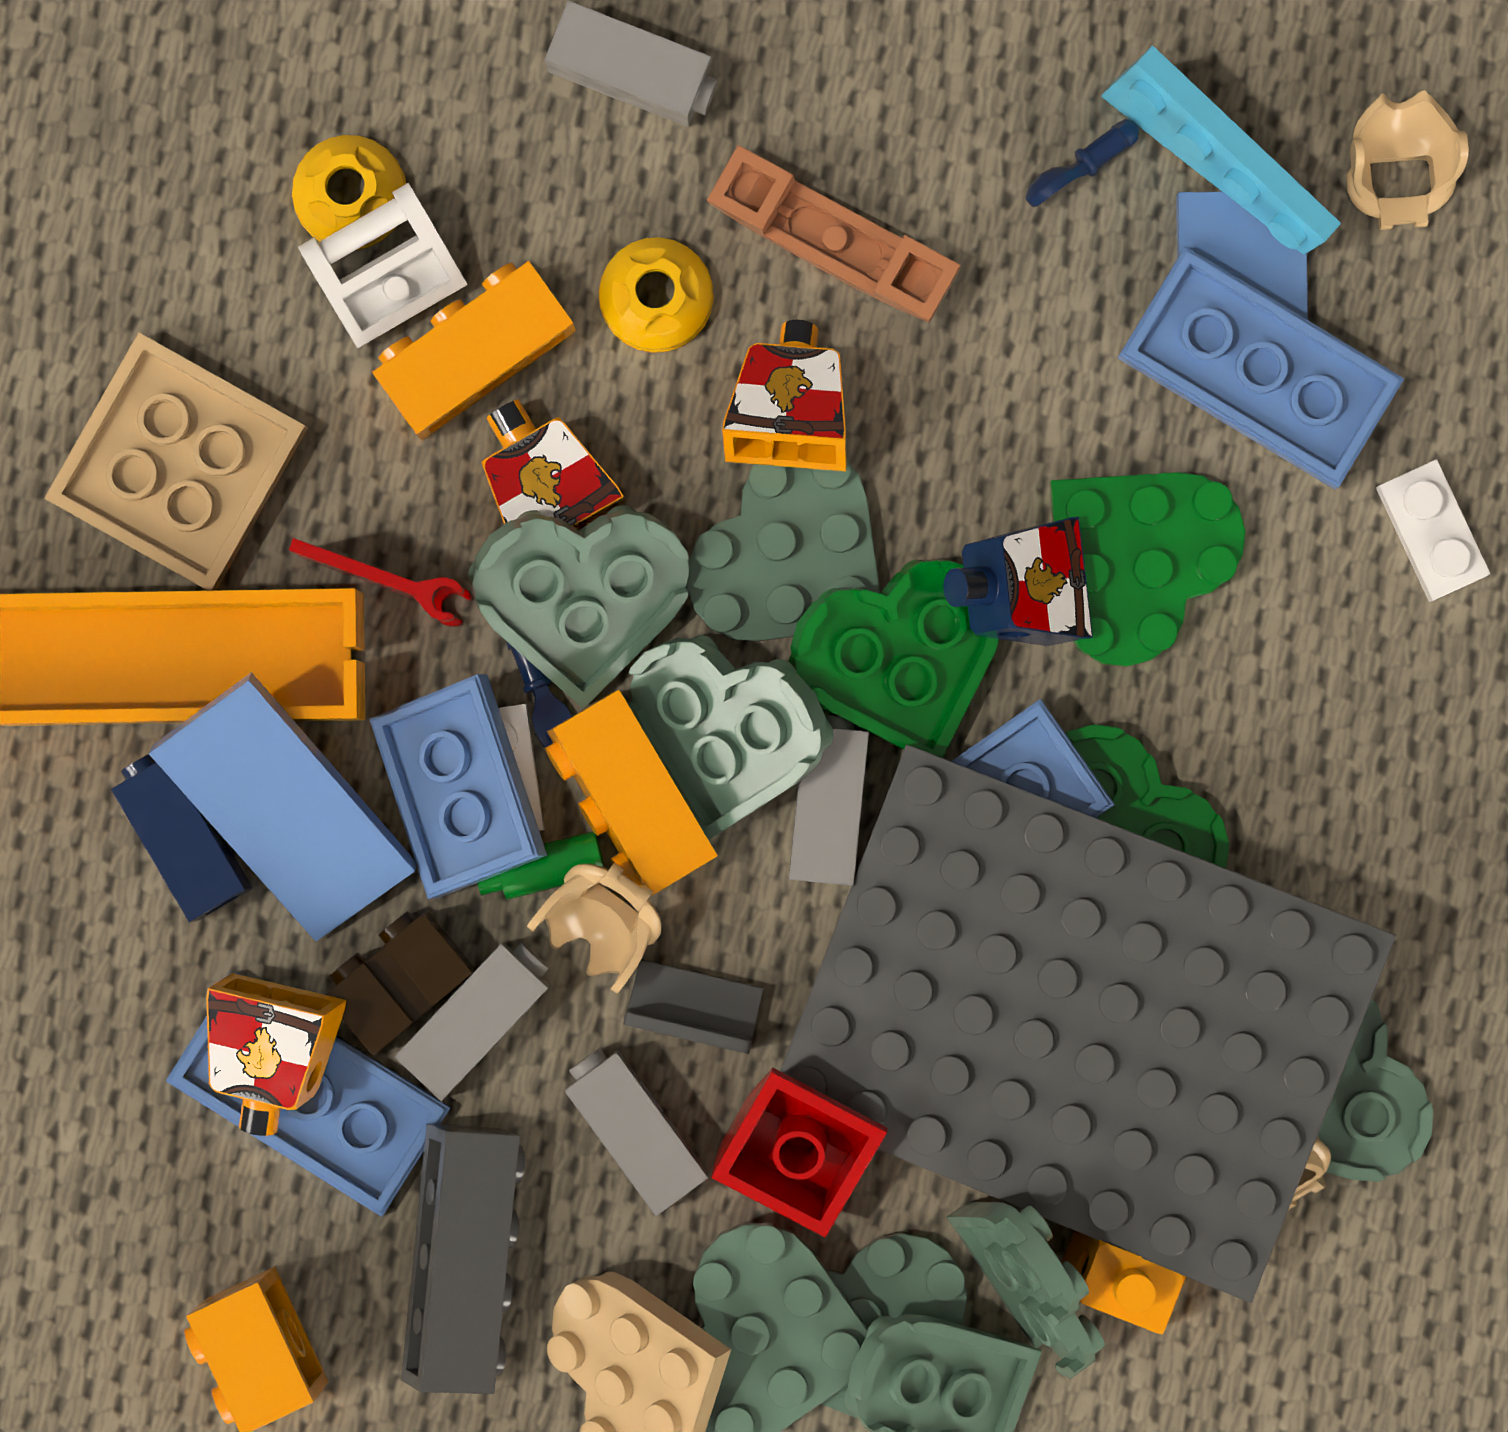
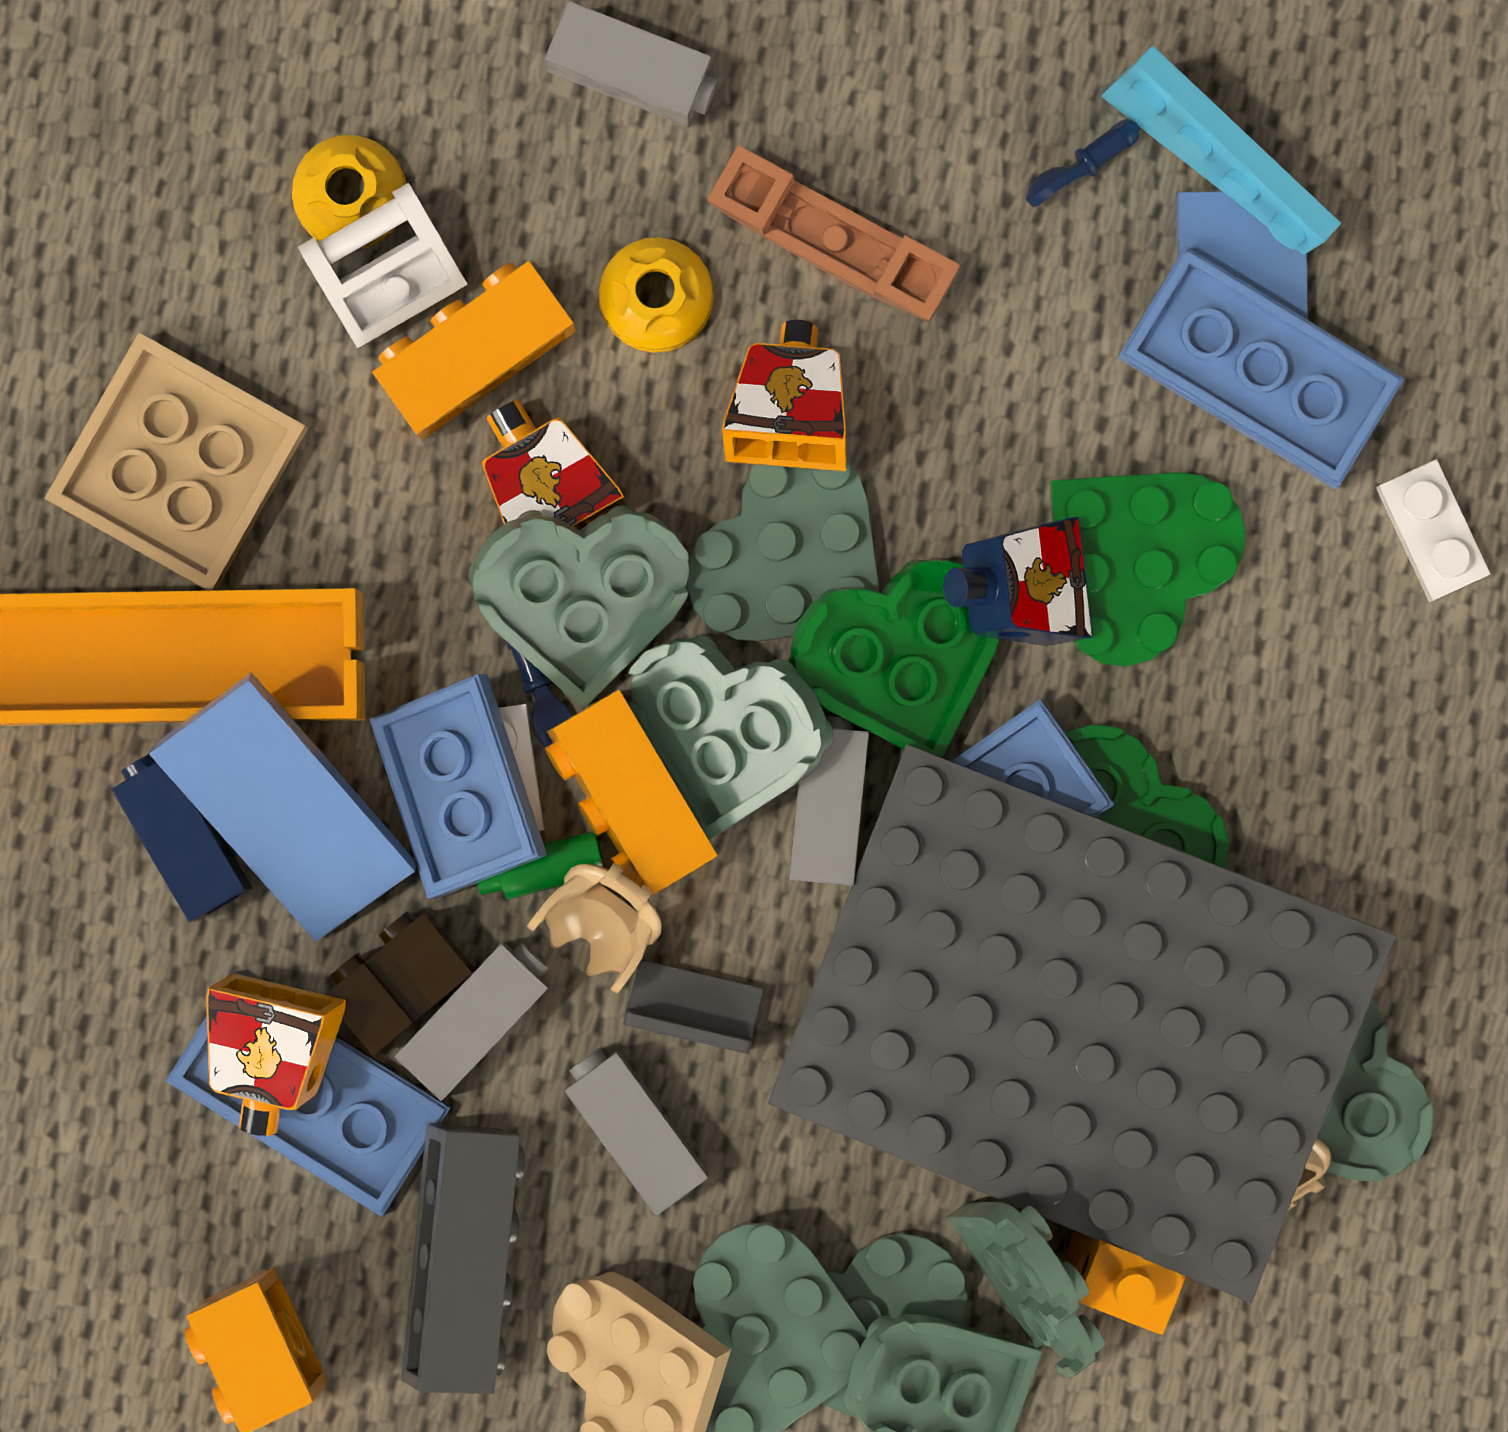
red flag [289,538,473,627] -> none
red slope [711,1067,888,1238] -> none
tan helmet [1346,90,1469,230] -> none

